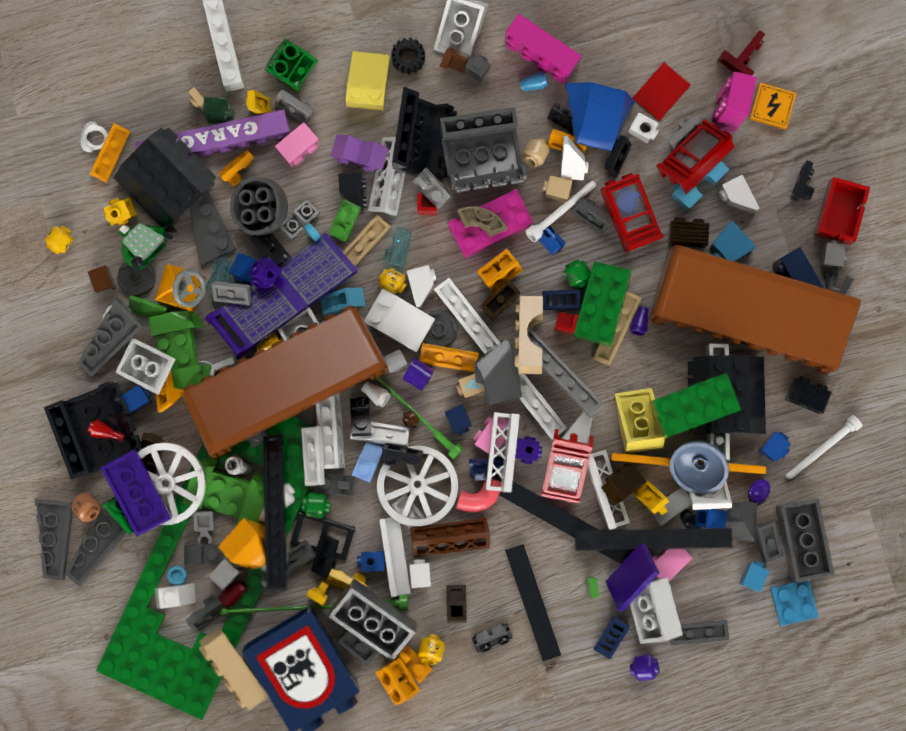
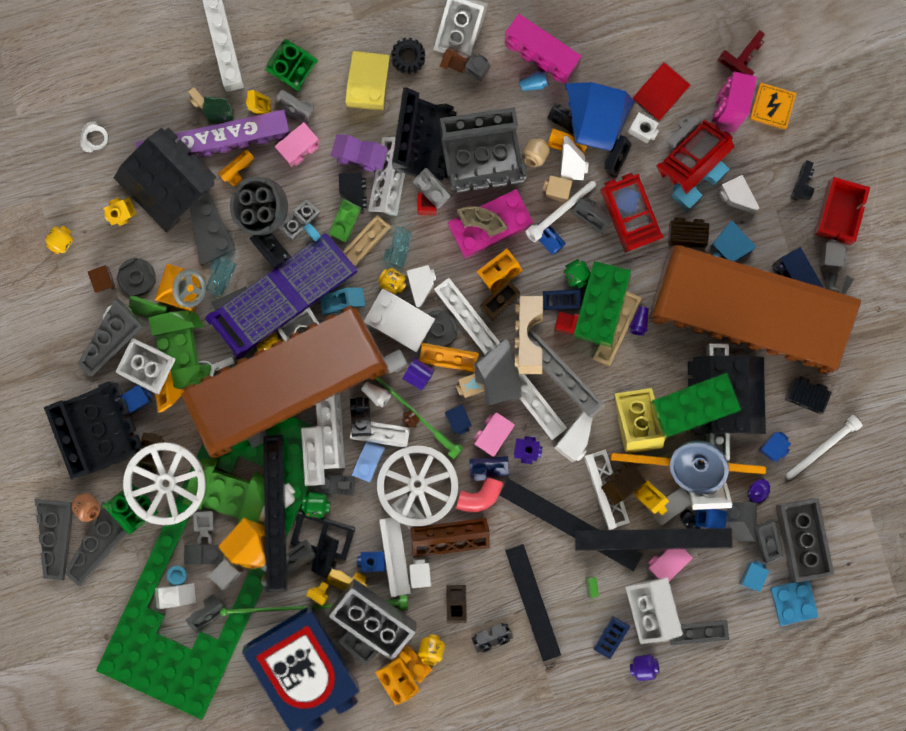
red cone [88,419,125,442] -> none
light orange tile [89,123,131,183] -> none
dark purple tile [100,449,172,537] -> none
green torso [118,224,177,272] -> none
tan brick [199,627,268,711] -> none
light grey hinge [212,281,252,305] -> none
dark red cone [218,580,248,608] -> none
white cone [225,456,251,475] -> none
blue brick [228,253,256,285] -> none
dark purple brick [247,258,282,288] -> none
black hinge [382,443,423,467] -> none
white fence [485,412,520,492] -> none
door [541,428,594,503] -> none
dark purple tile [605,543,659,611] -> none

